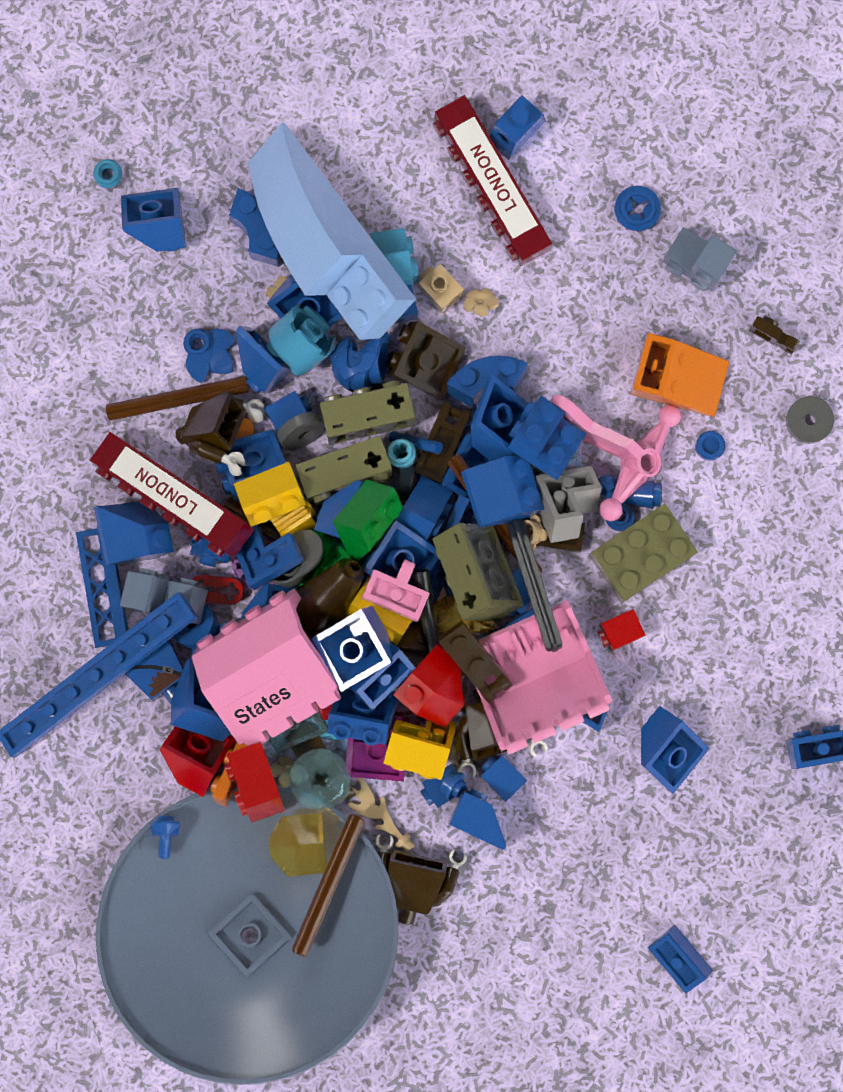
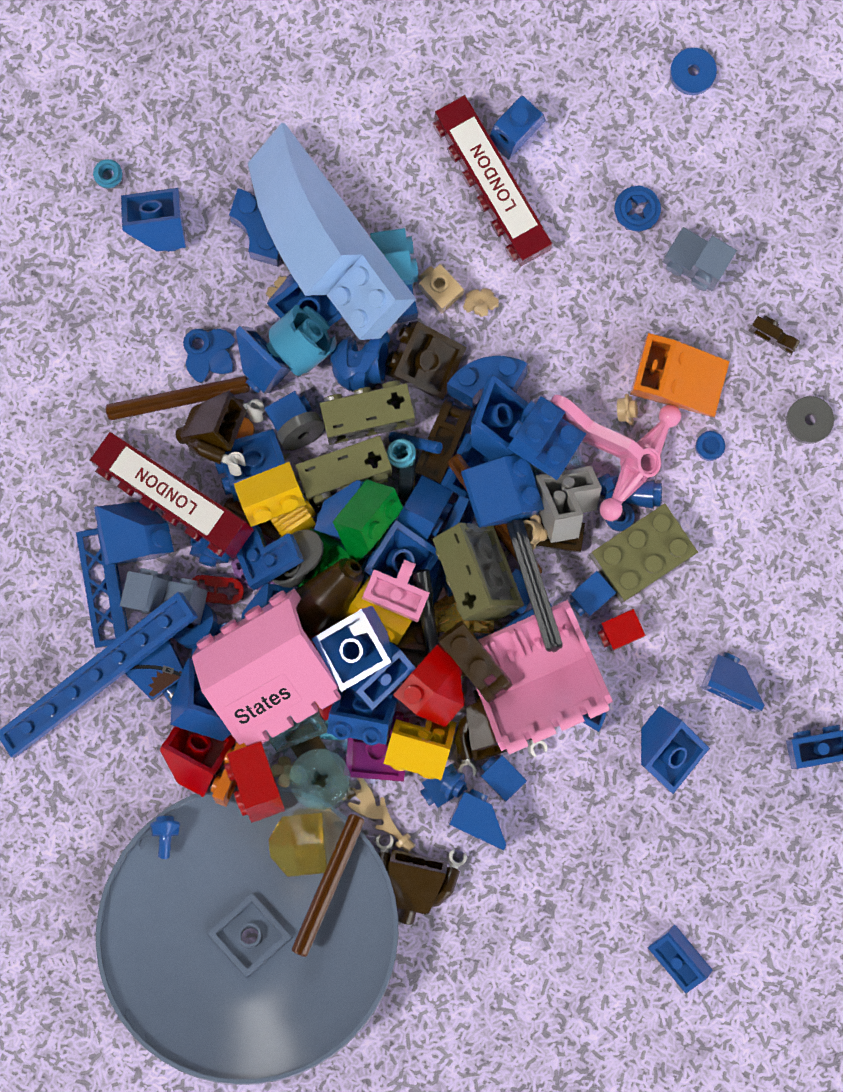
none -> blue brick [569,571,616,618]
none -> tan plate [617,394,638,425]
none -> blue piece [670,48,717,95]
none -> blue slope [700,652,765,712]

